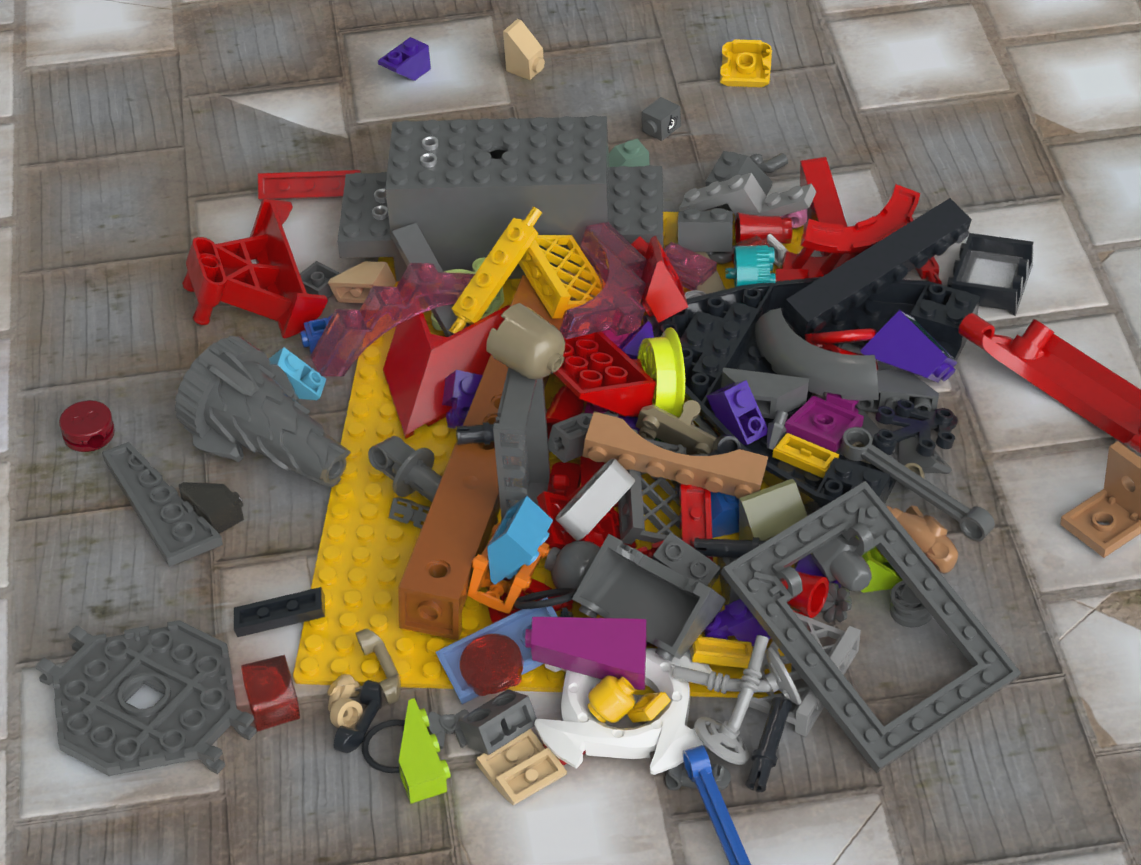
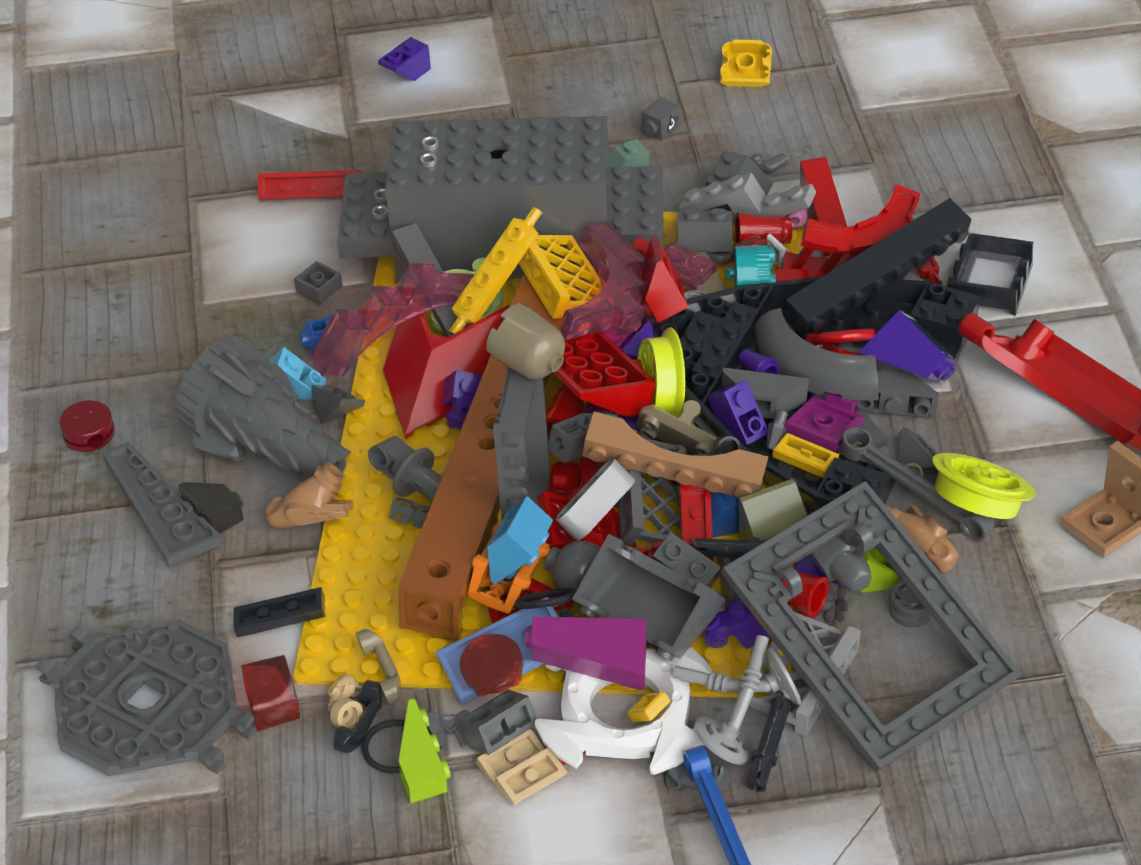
red piece [182,199,328,338] -> none
tan slope [328,261,396,304] -> none
black pin [456,422,516,446] -> none
tan slope [503,19,545,80] -> none
yellow head [587,676,635,723] -> none
yellow tile [689,636,753,668] -> none
black plant [872,399,958,457] -> none
none -> medium nougat animal [265,462,353,528]
none -> dark grey slope [311,385,365,424]
none -> dark purple cone [738,349,779,374]
none -> neon yellow piece [932,453,1036,519]

